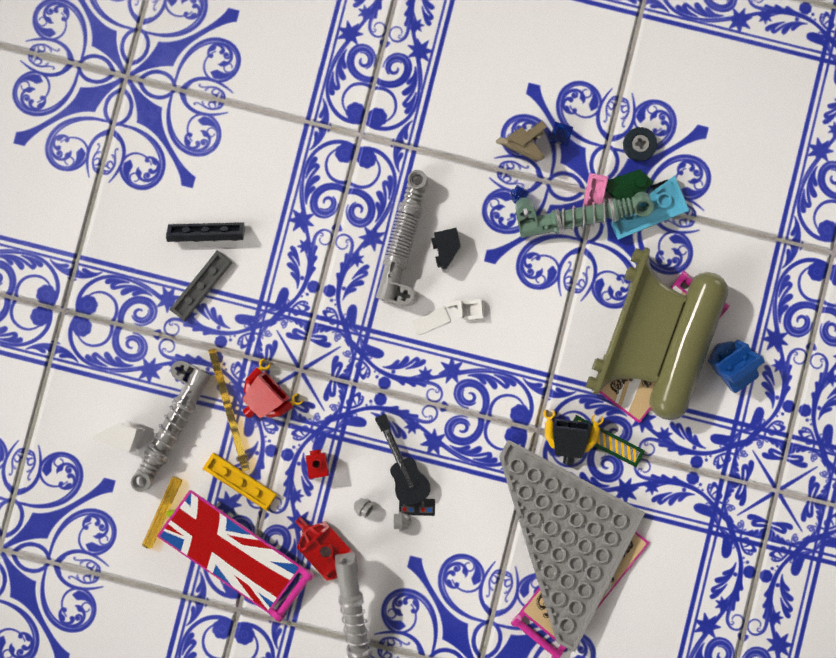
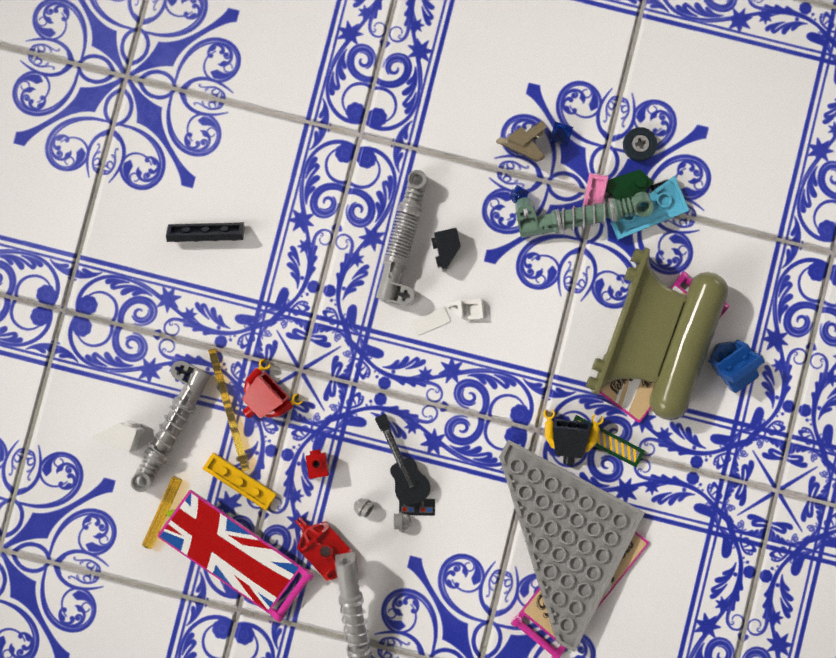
dark grey tile [169,250,233,322] -> none

